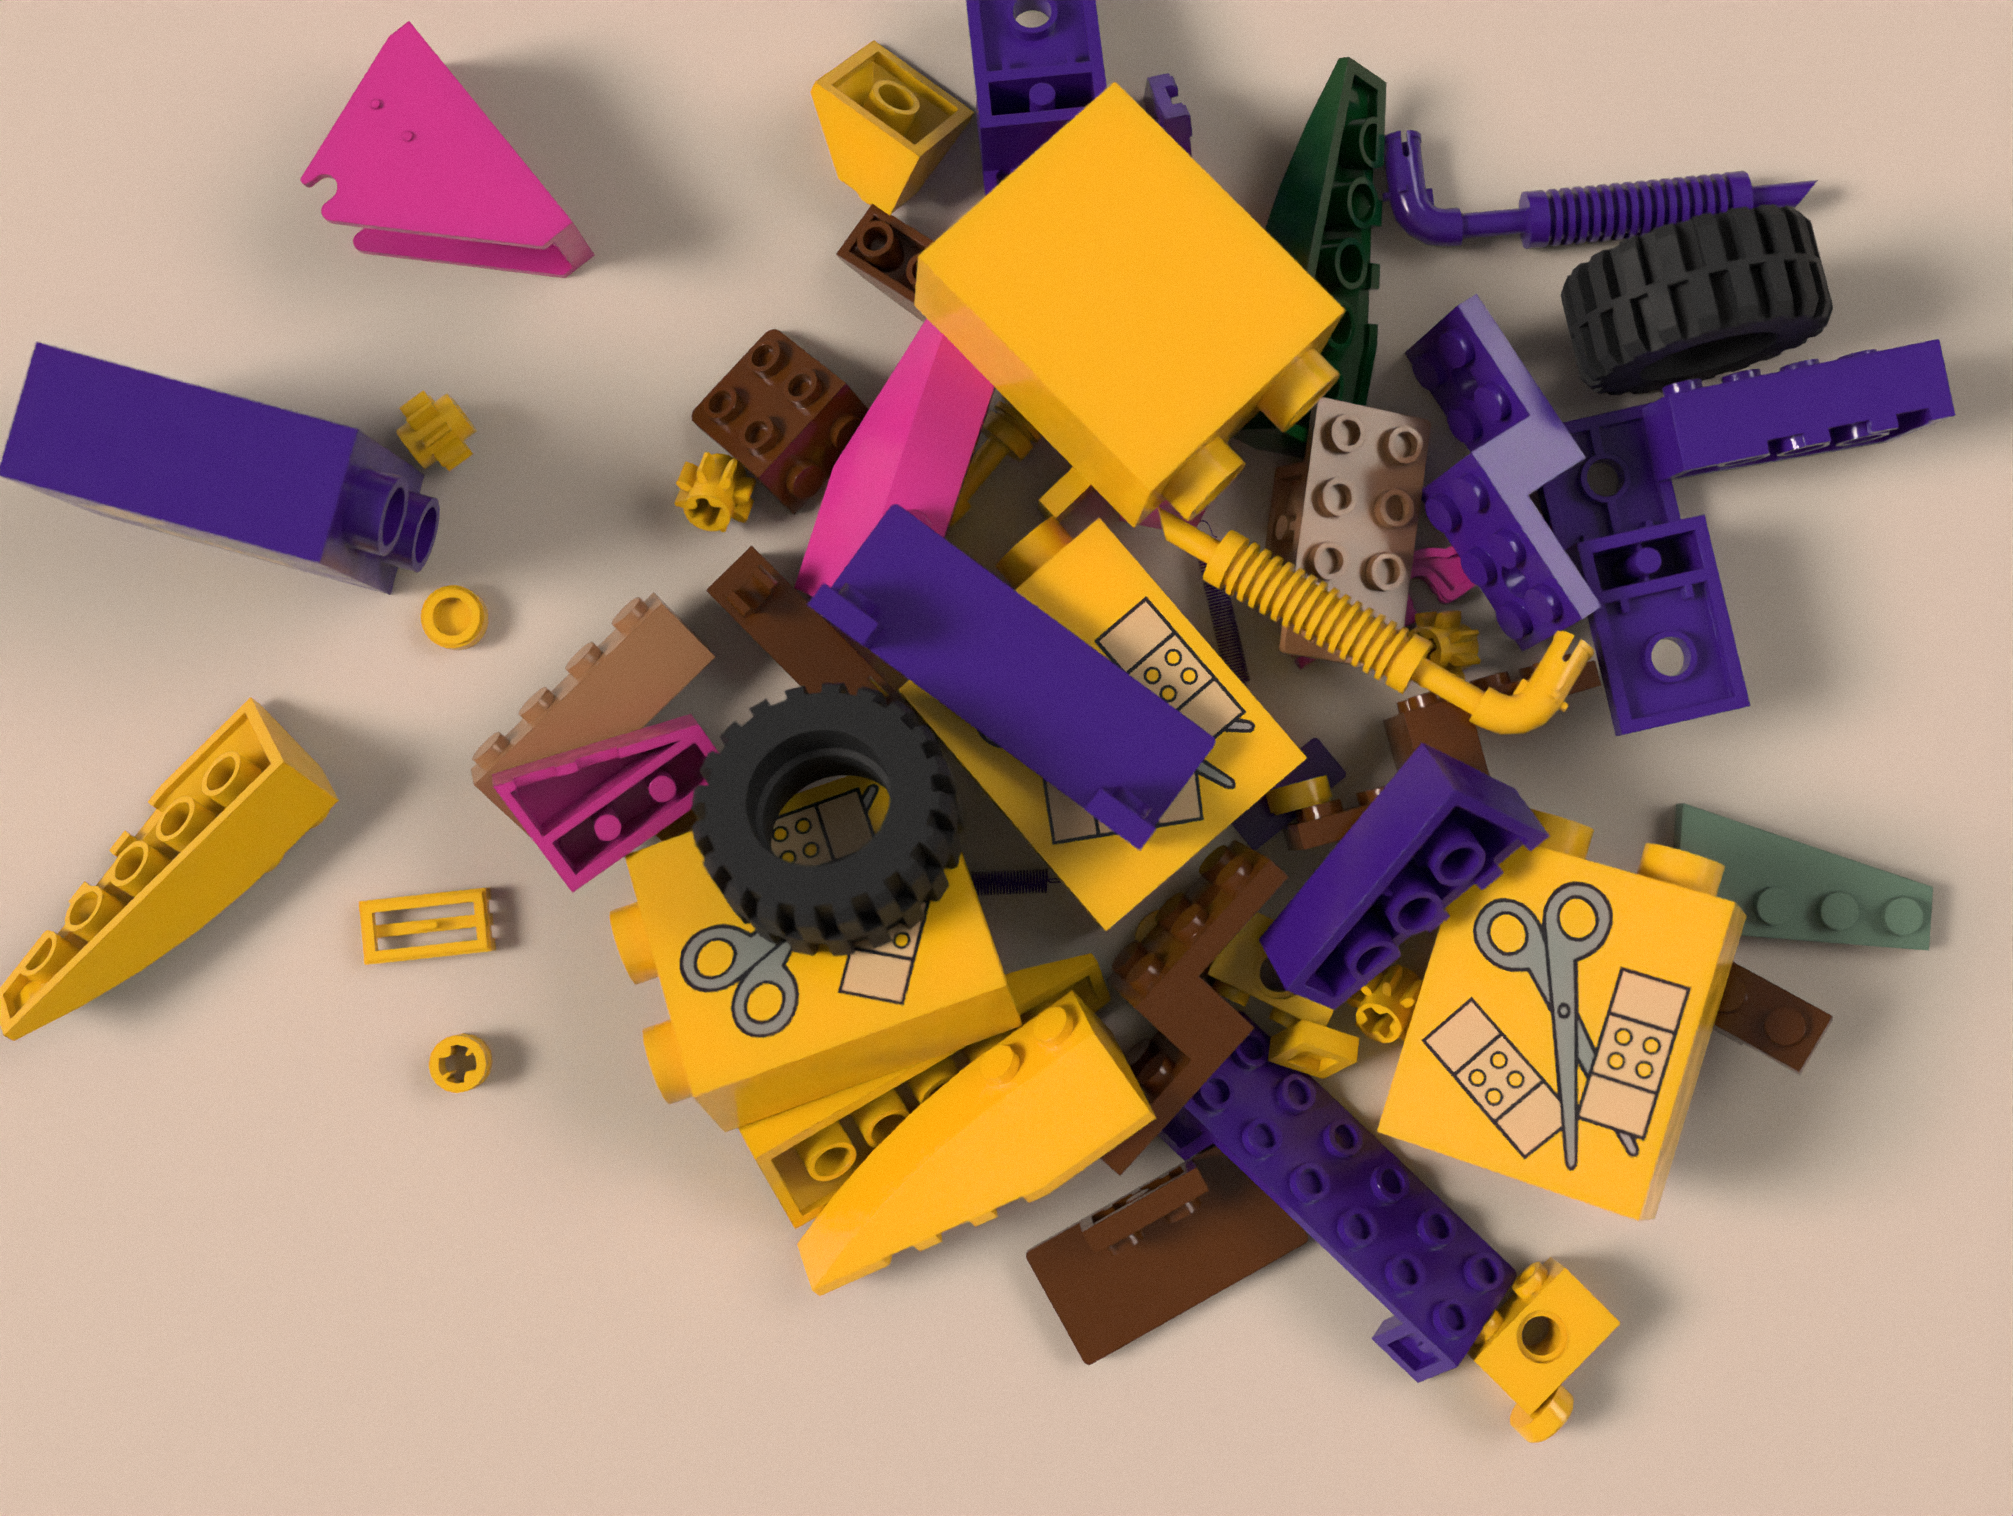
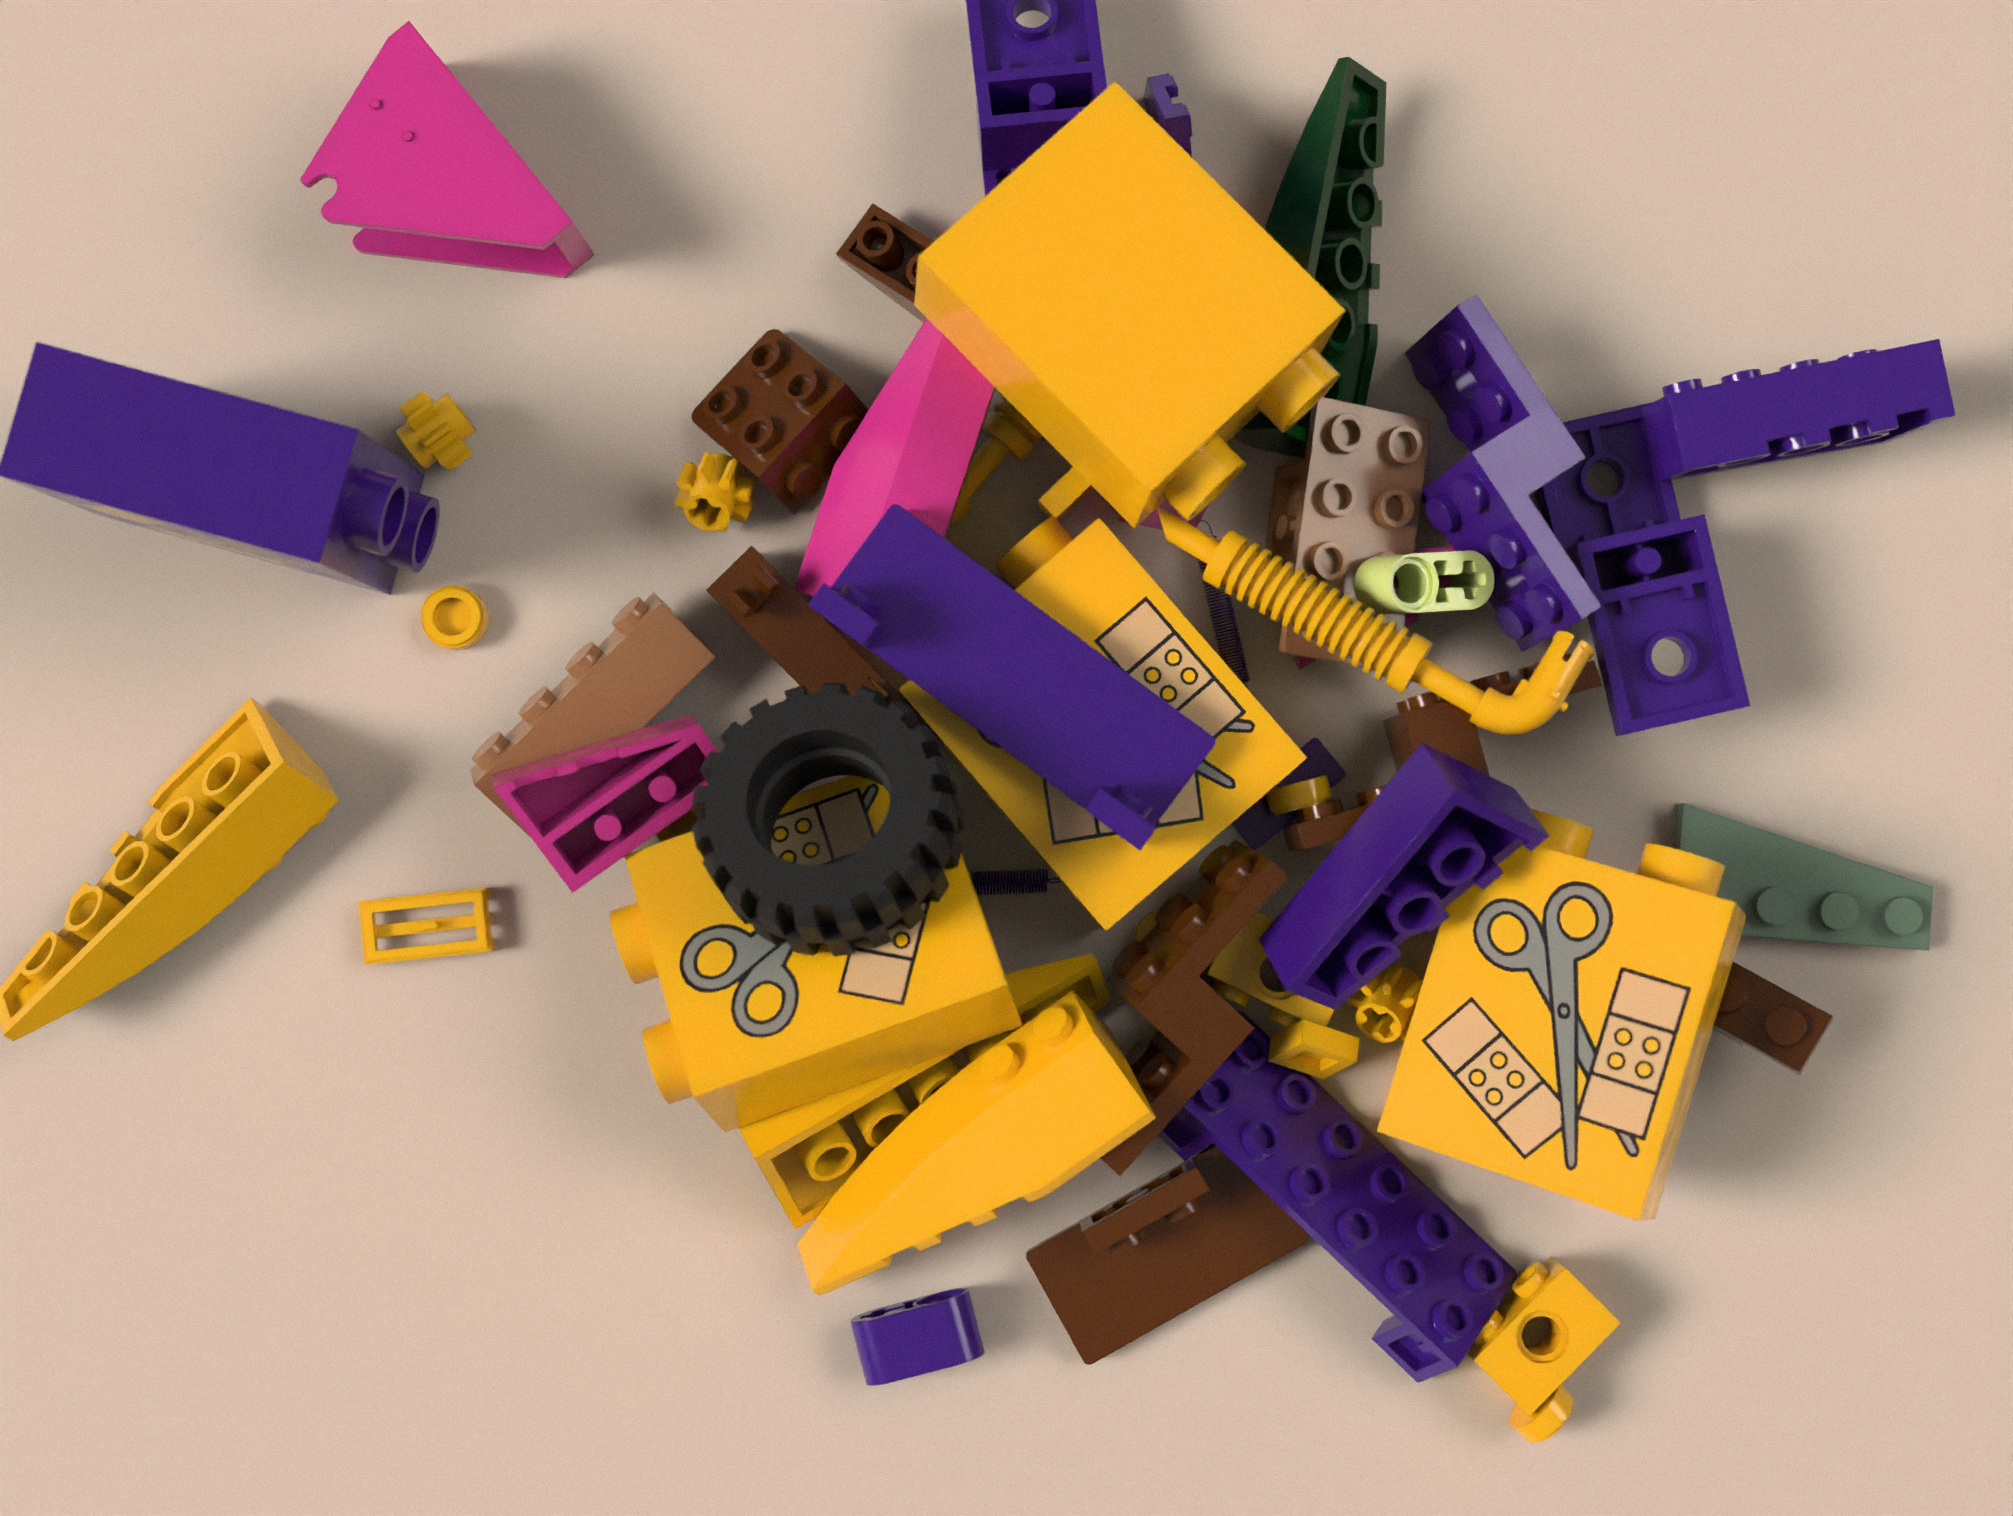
yellow bush [429,1033,493,1093] -> none
yellow slope [810,40,974,216] -> none
dark purple piece [1382,130,1818,249] -> none
yellow gear [1408,610,1481,688] -> none
black tyre [1560,205,1833,395] -> none
none -> dark purple beam [850,1288,985,1386]
none -> yellowish green beam [1354,551,1494,615]

